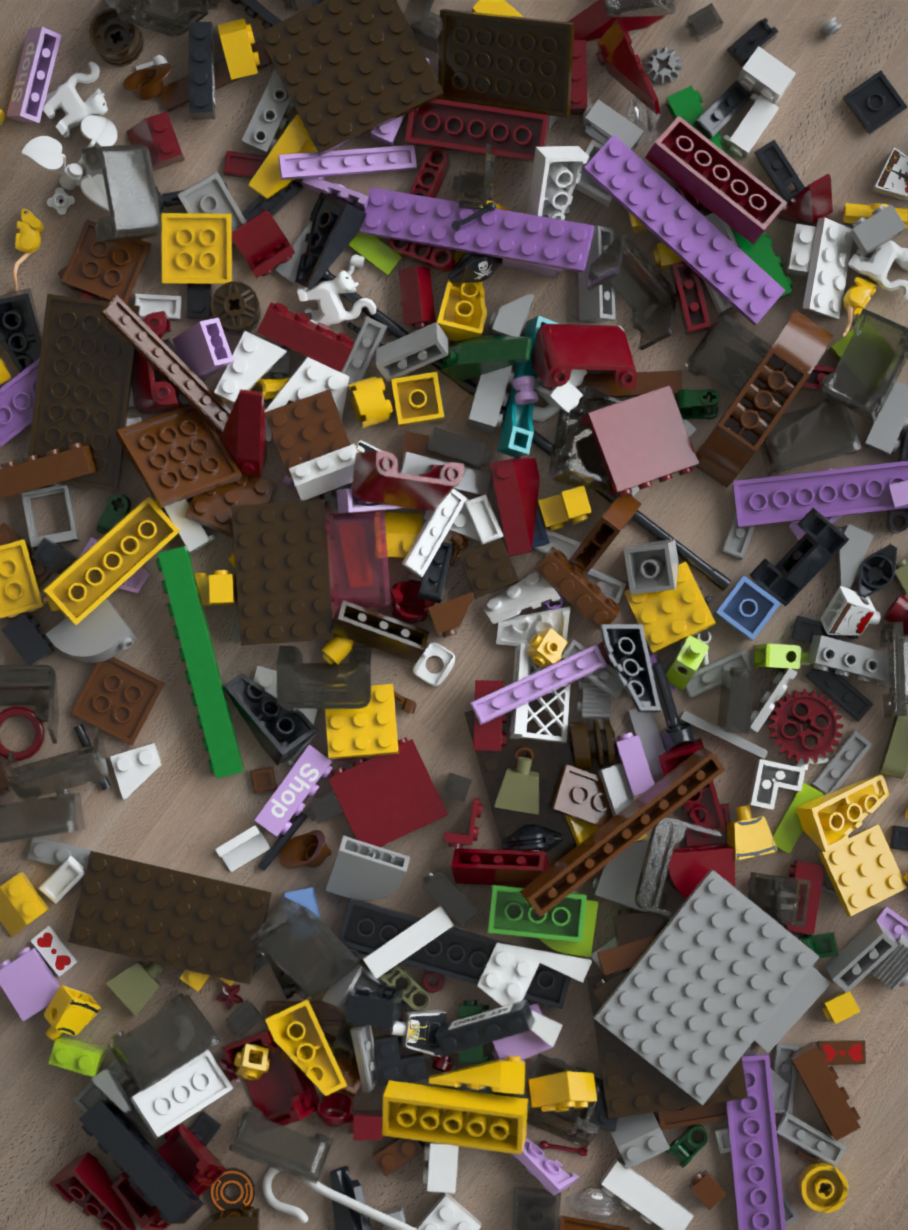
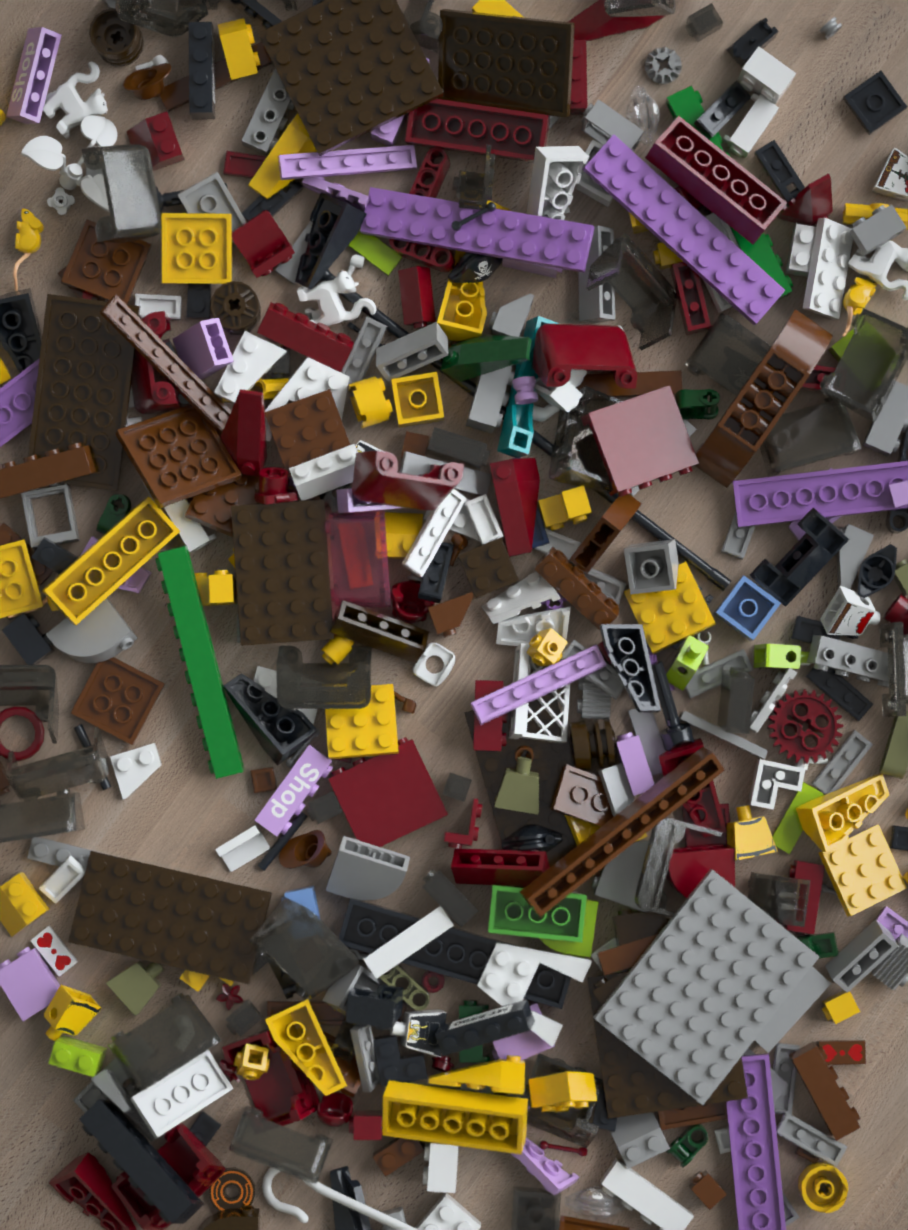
dark red wedge [596,18,660,115] -> none
none -> dark red piece [255,467,298,504]

